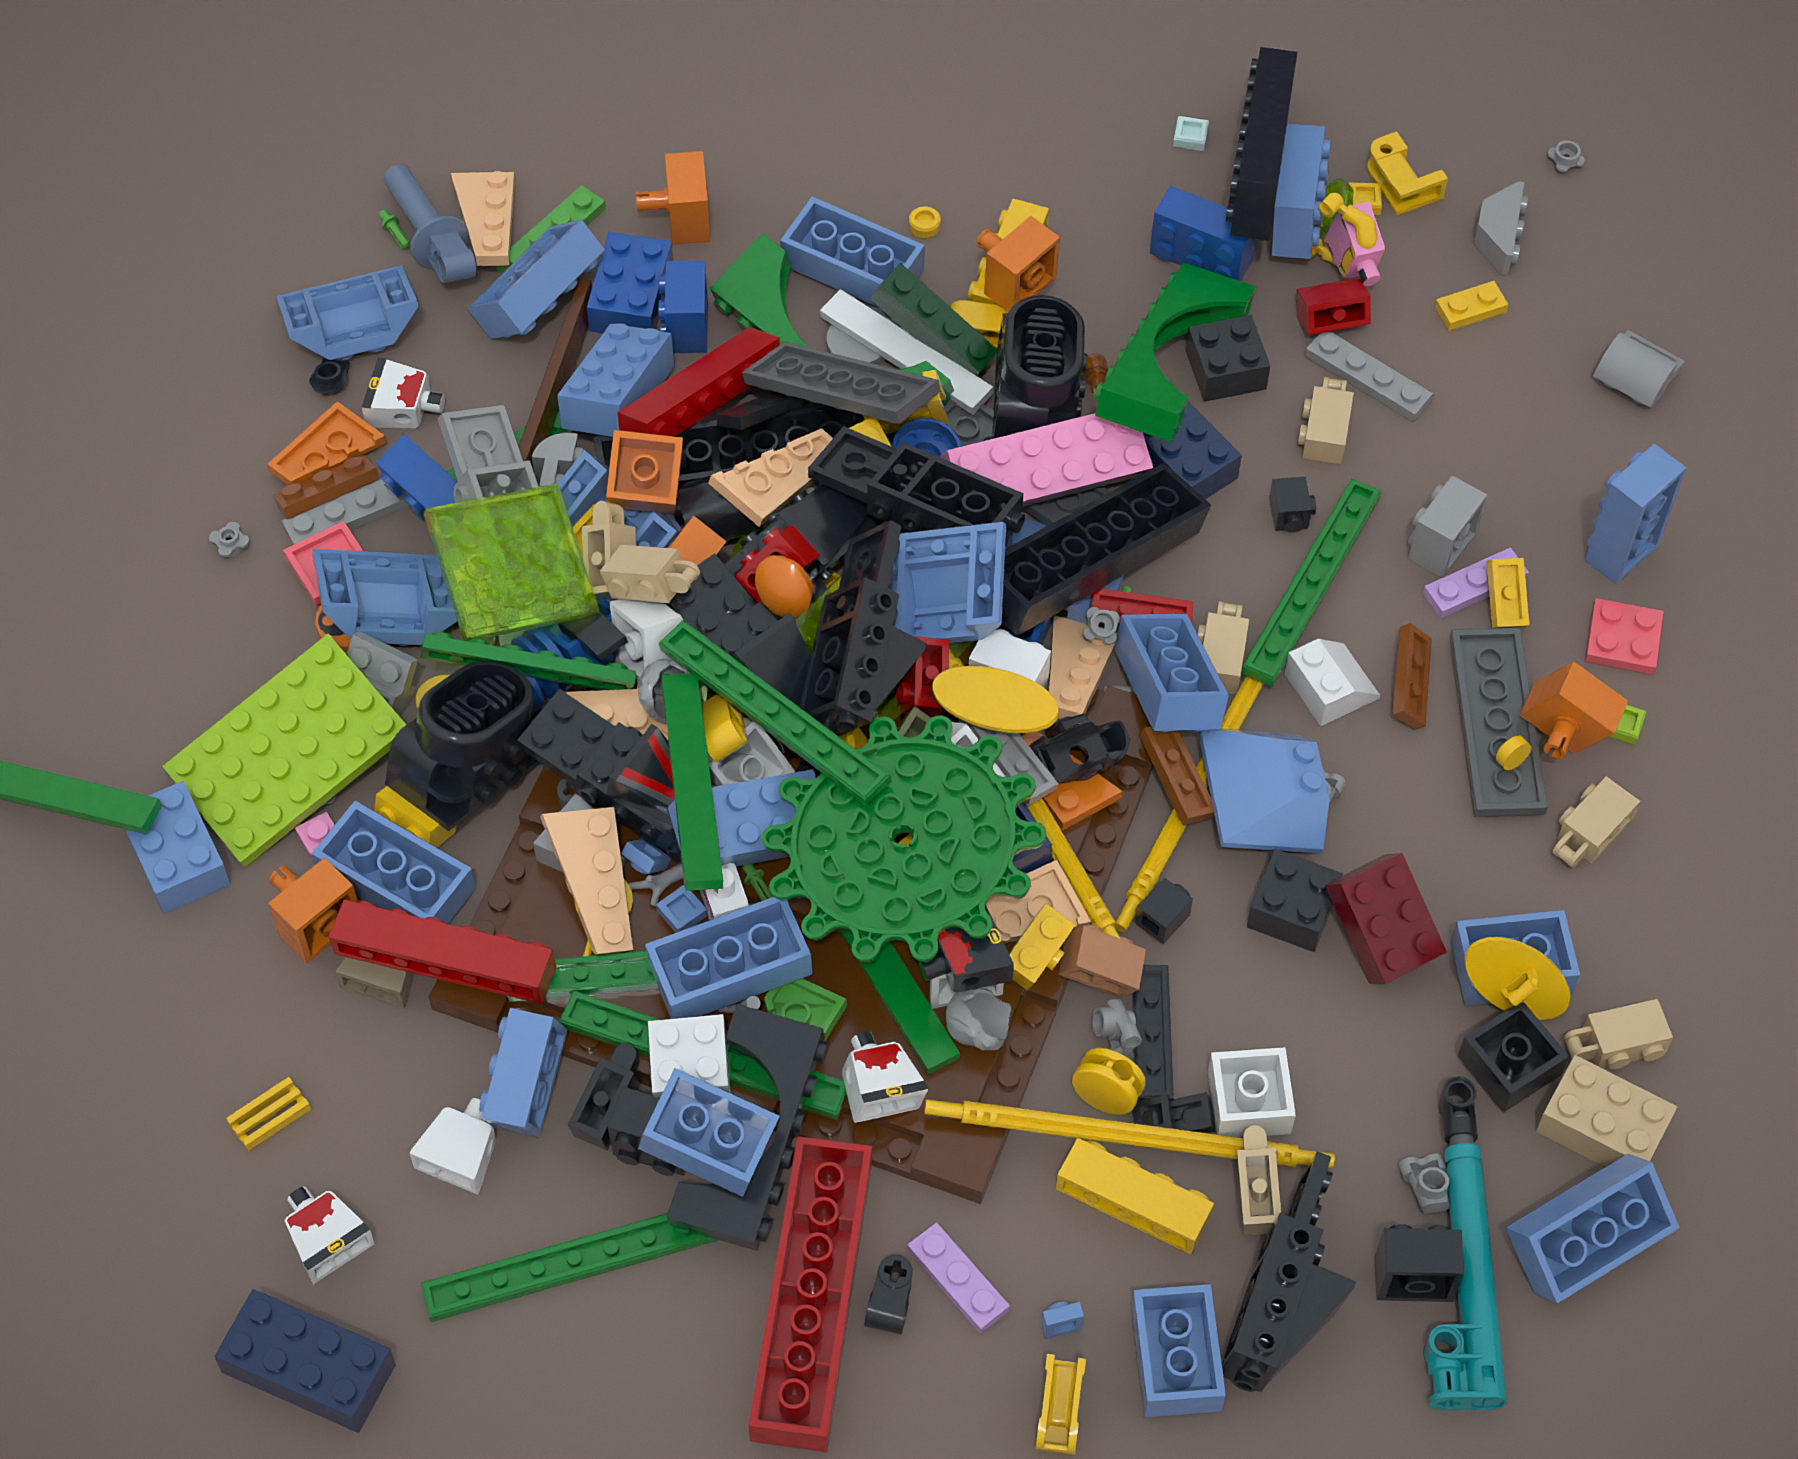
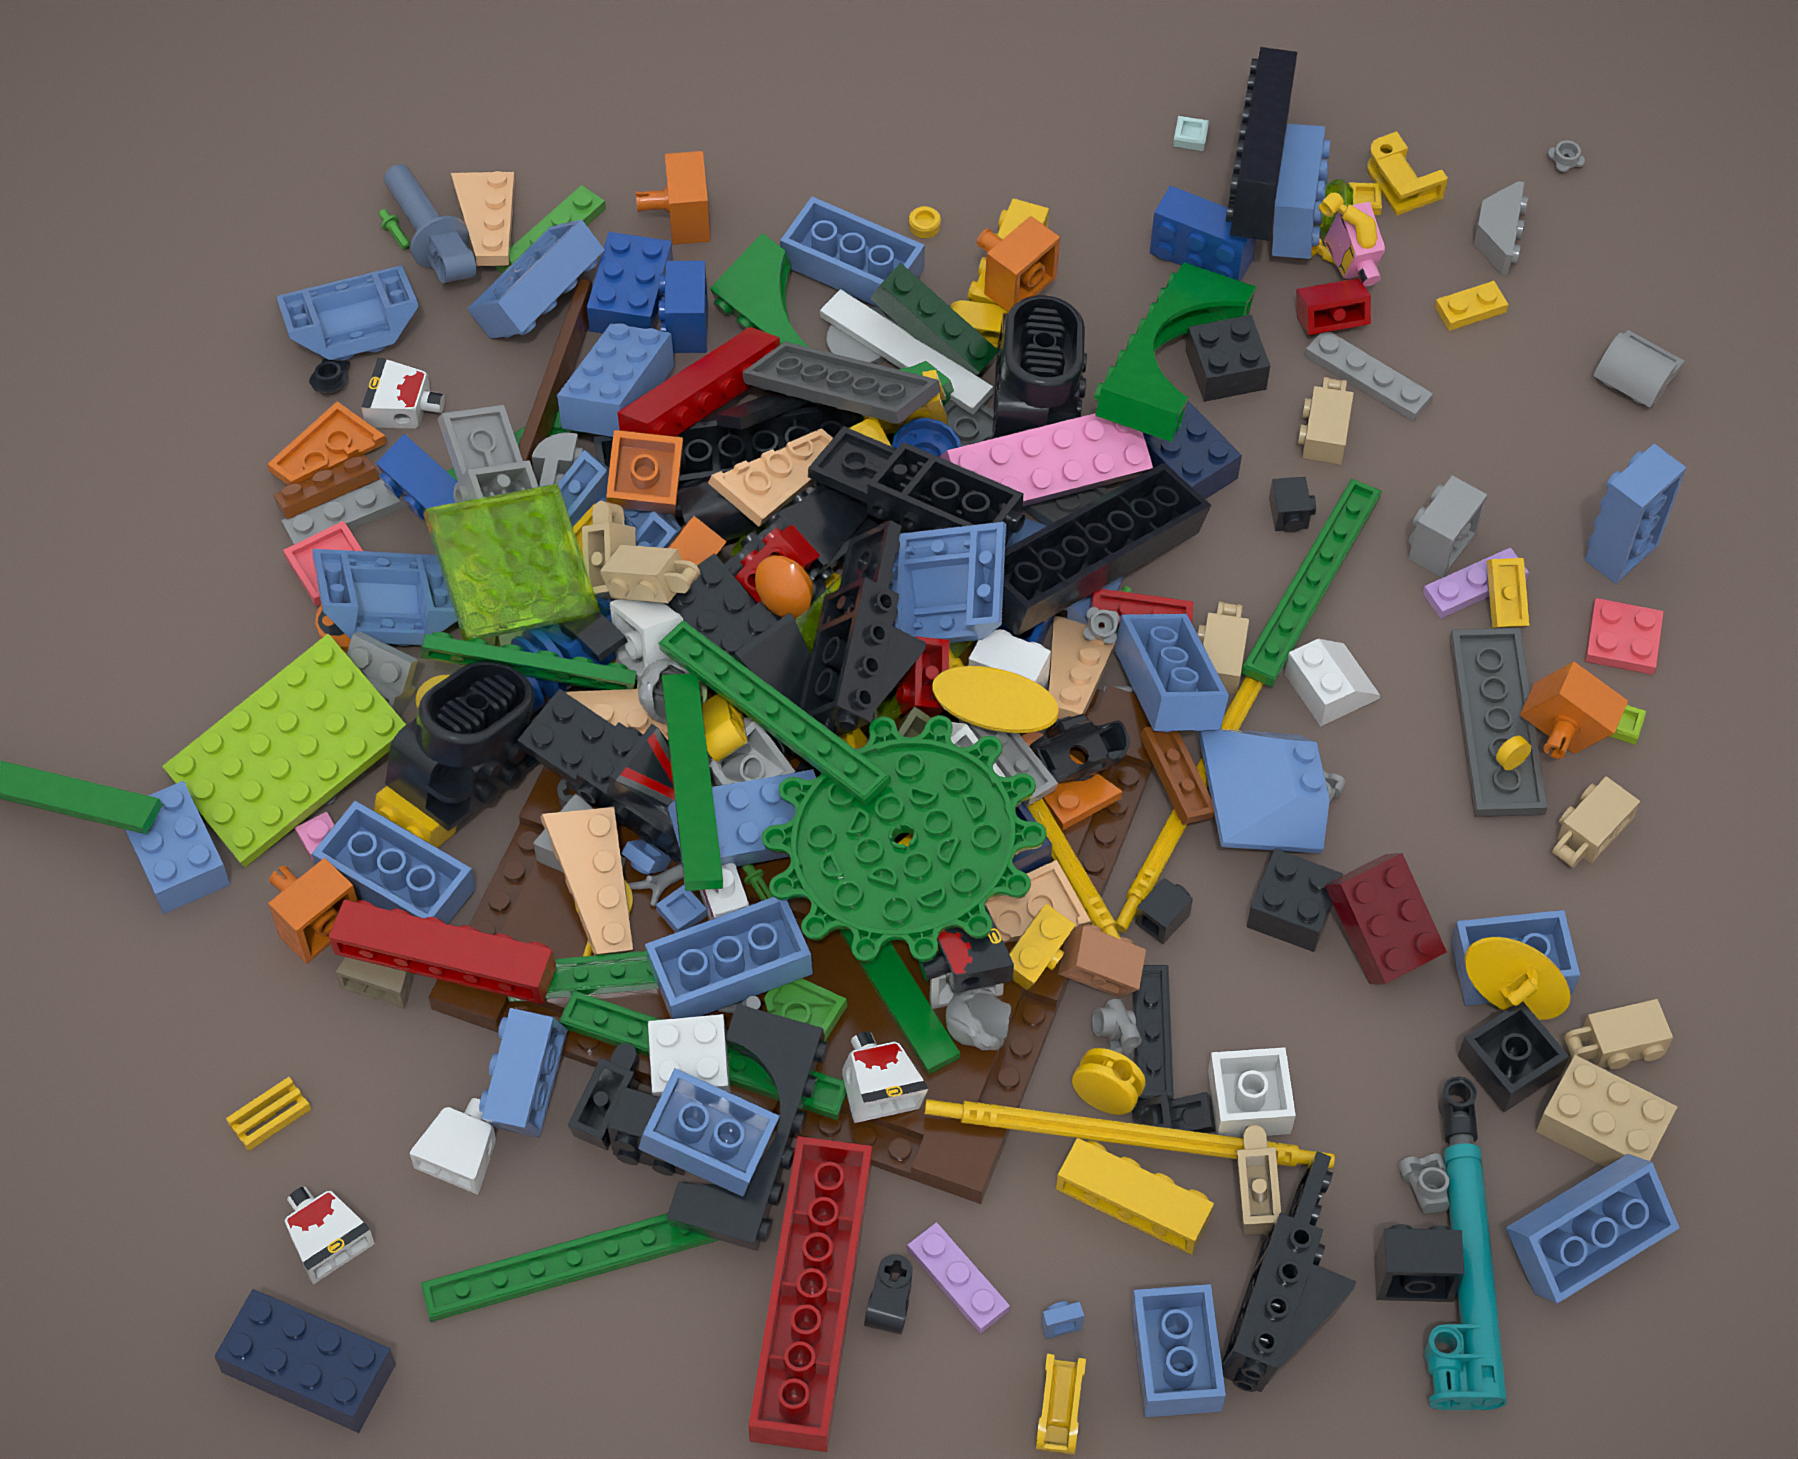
light grey plate [209,522,249,557] -> none
clear orange cylinder [1083,353,1109,394] -> none
dark orange plate [1393,623,1432,730] -> none

